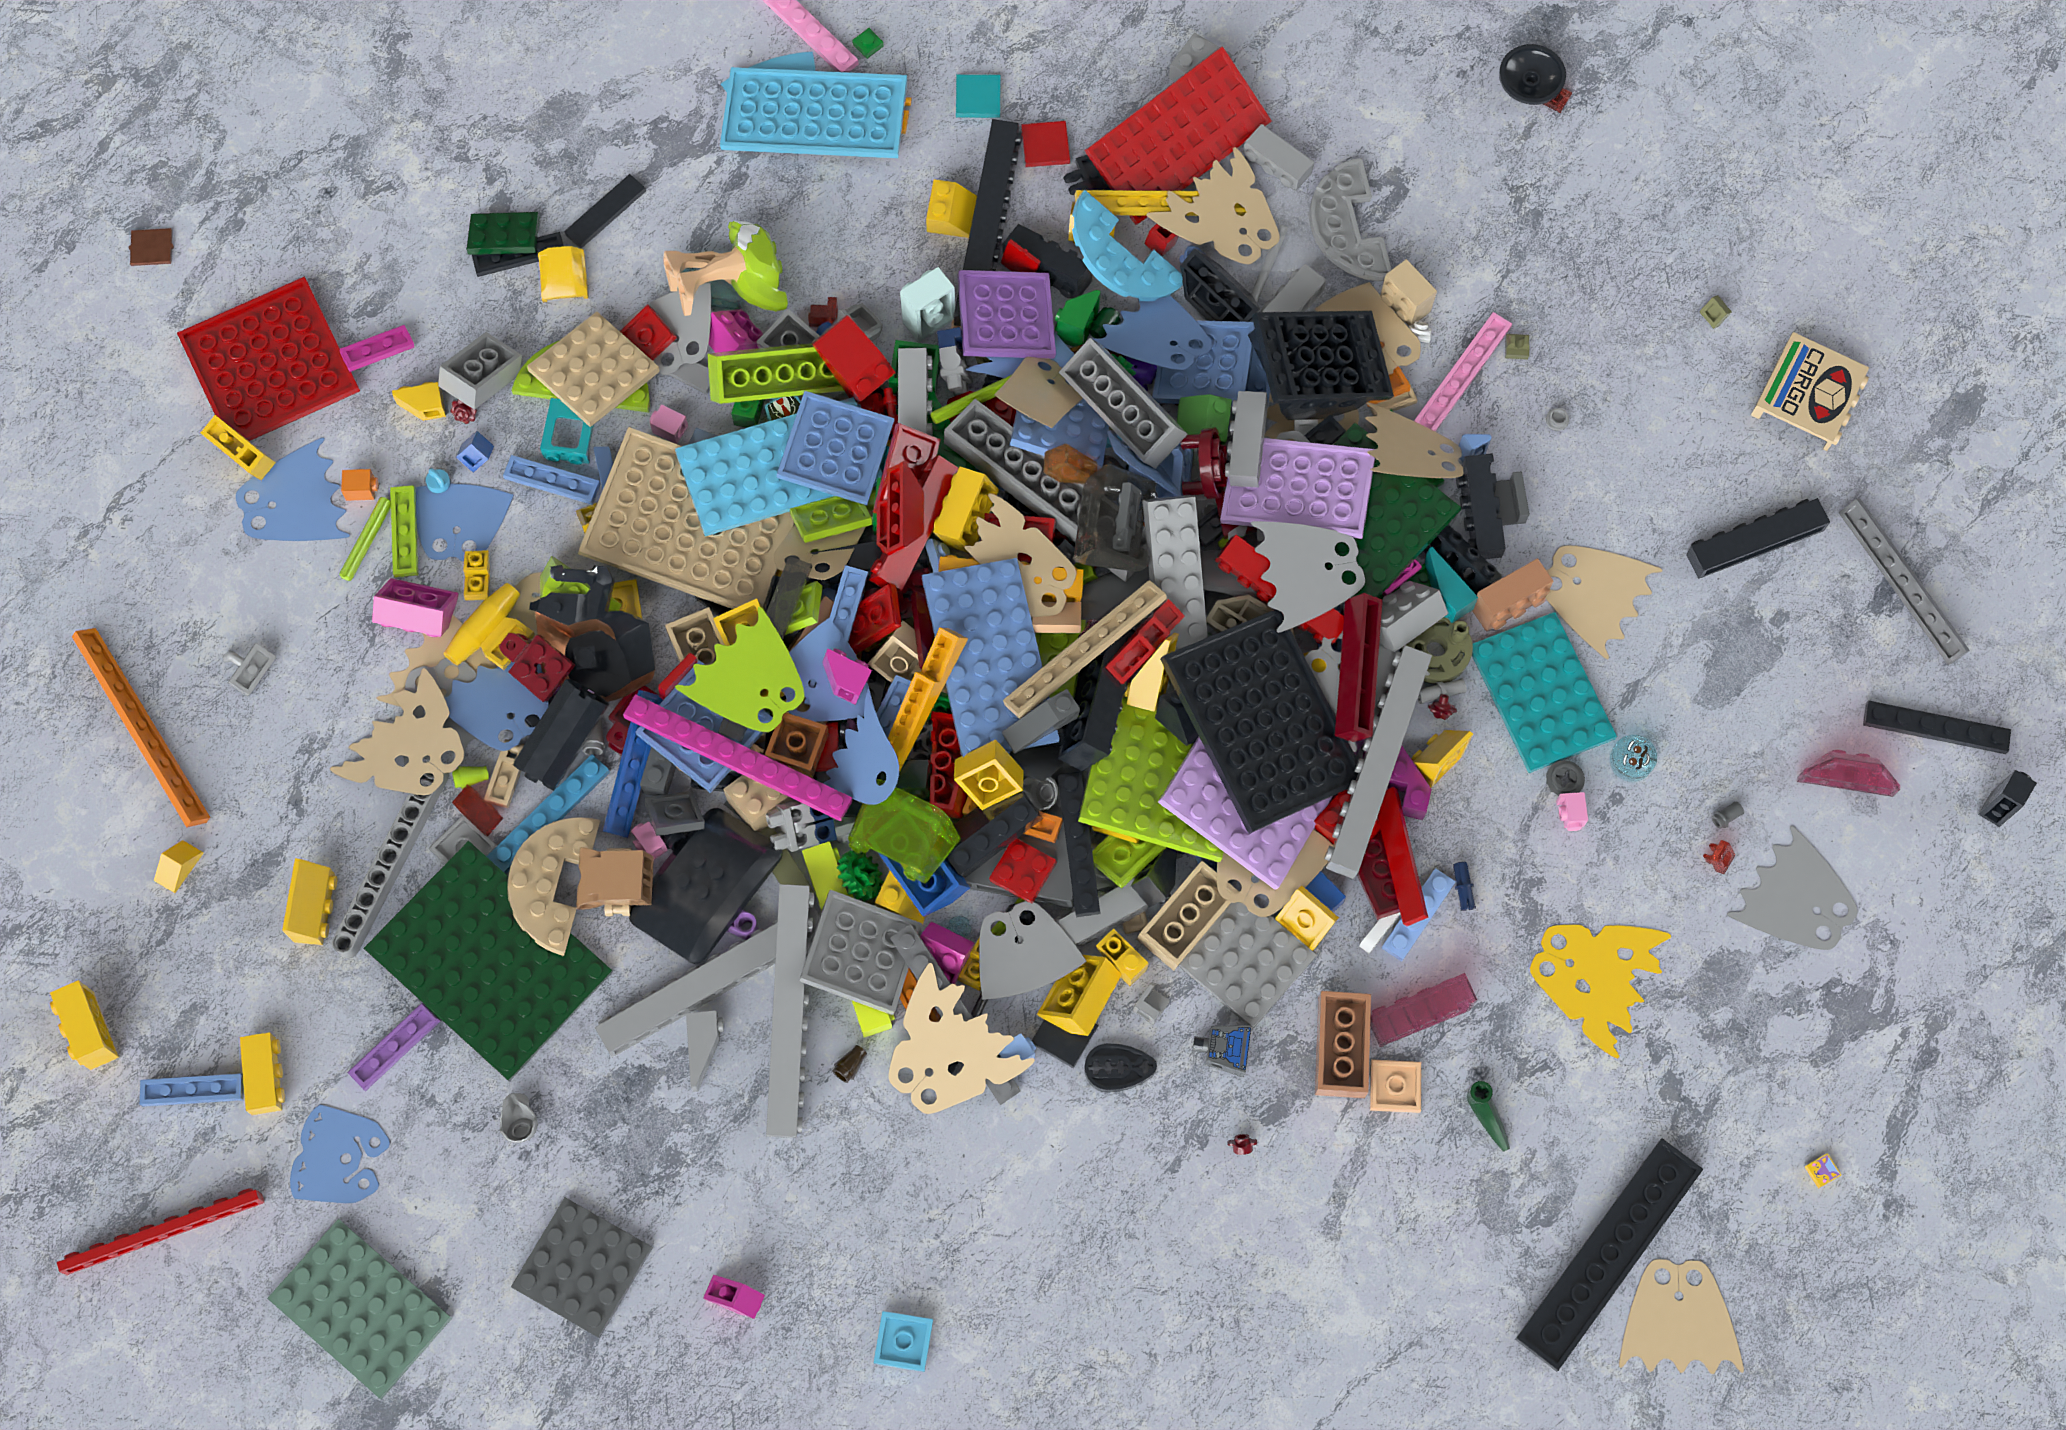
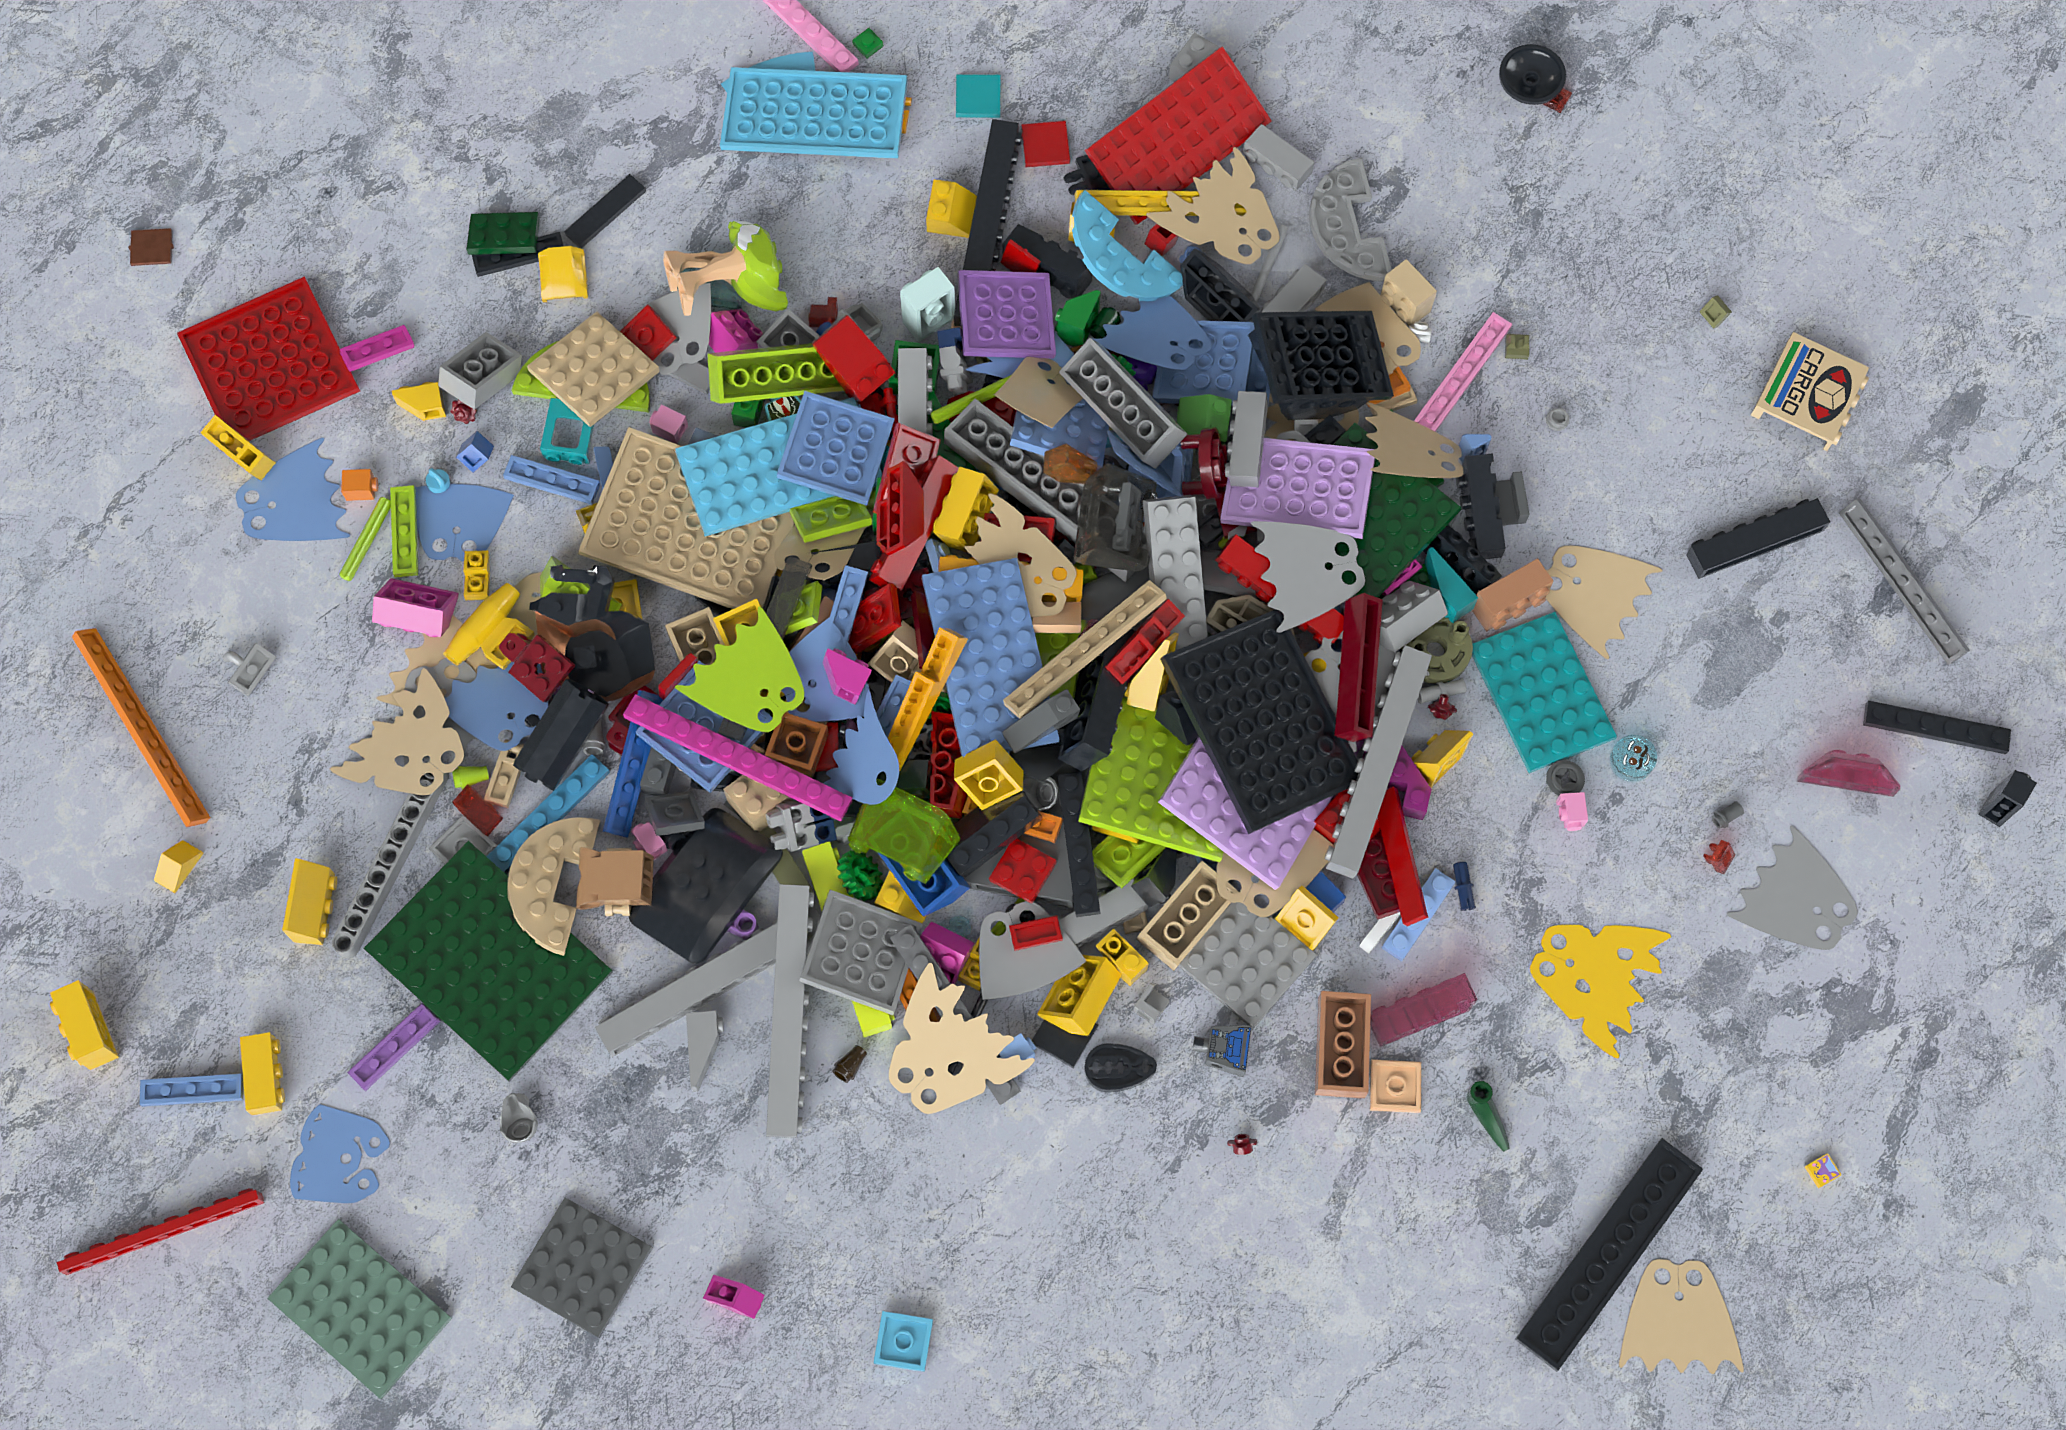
none -> red tile [1009,915,1063,951]

